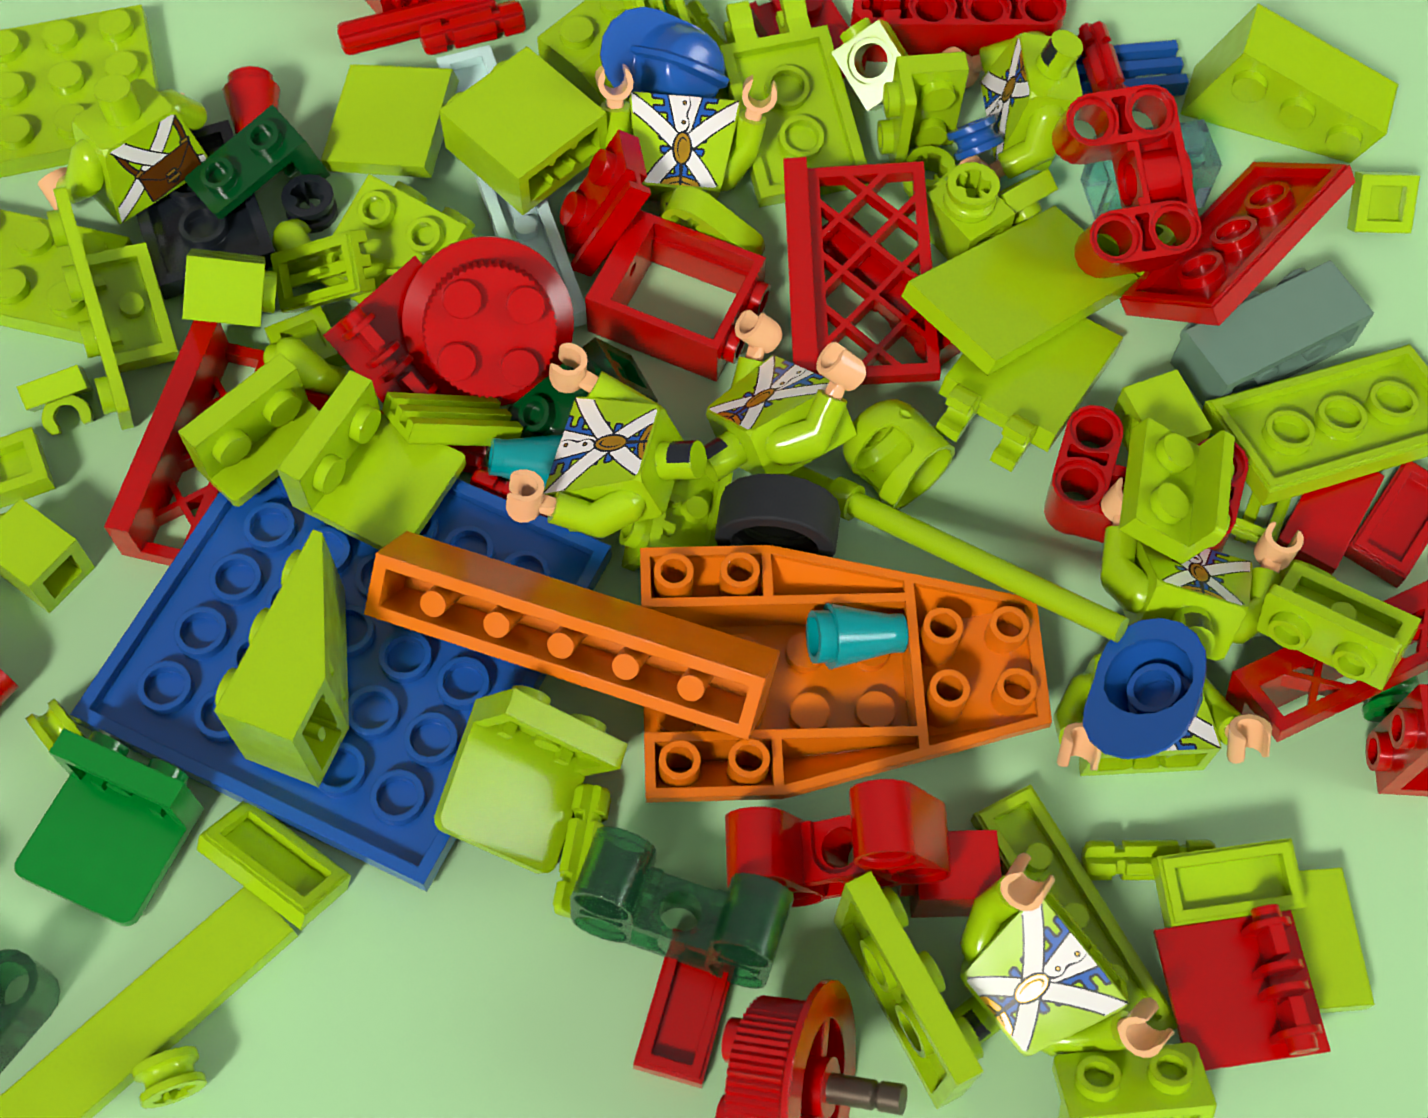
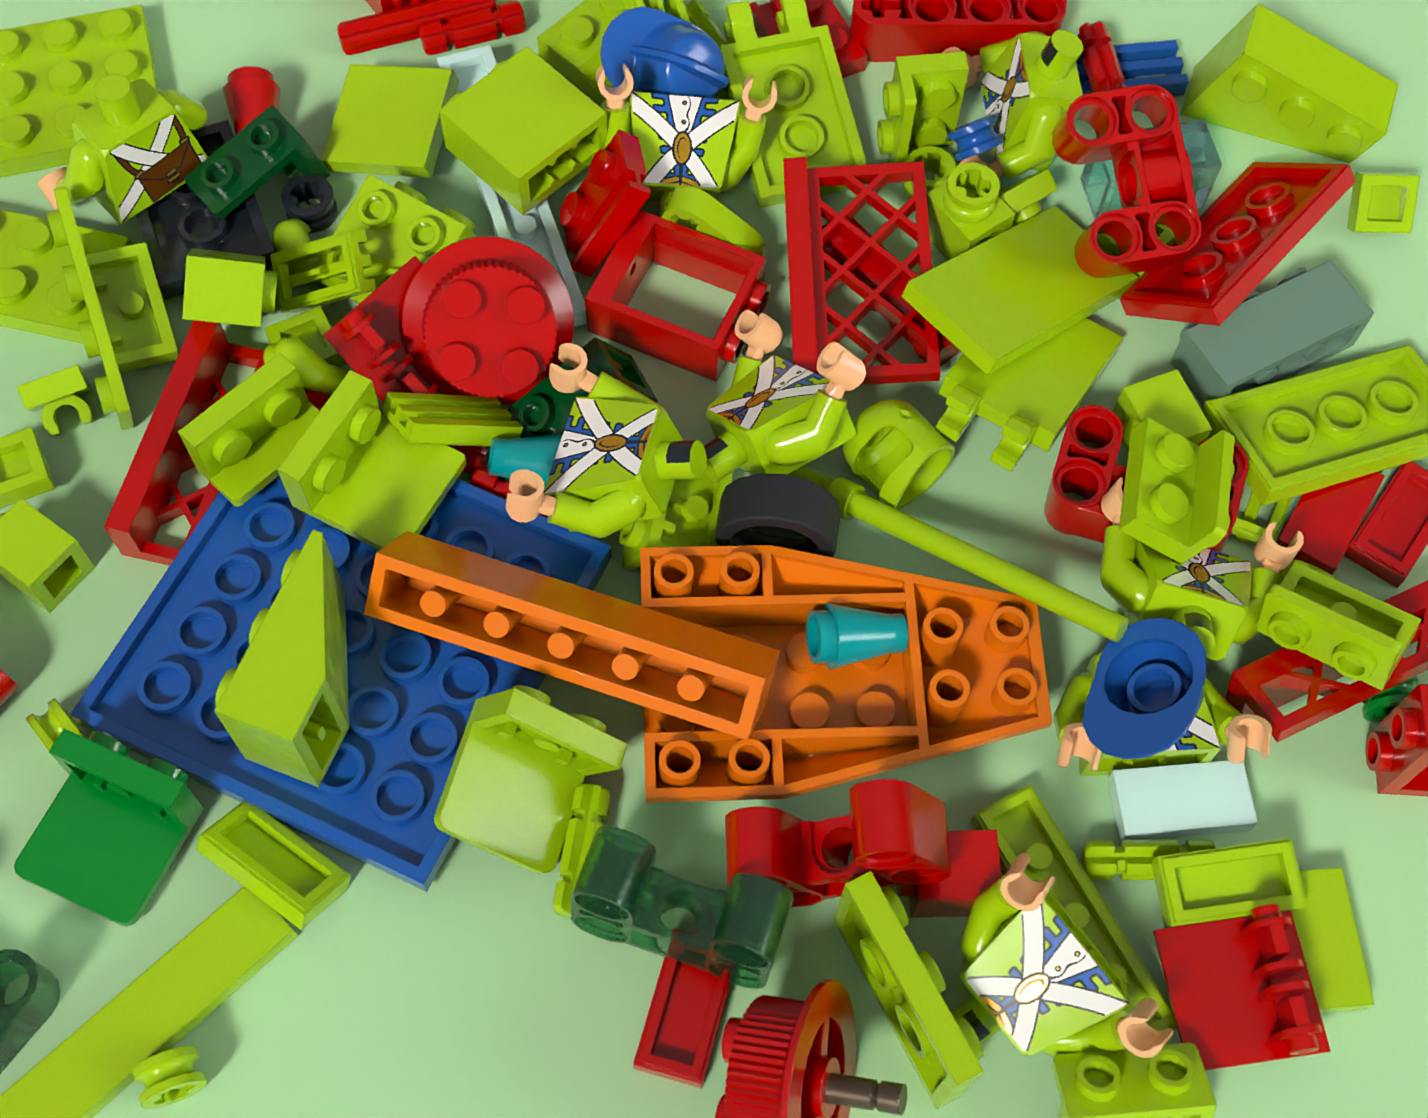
brick [831,17,908,111] -> none
none -> light aqua tile [1108,760,1258,842]

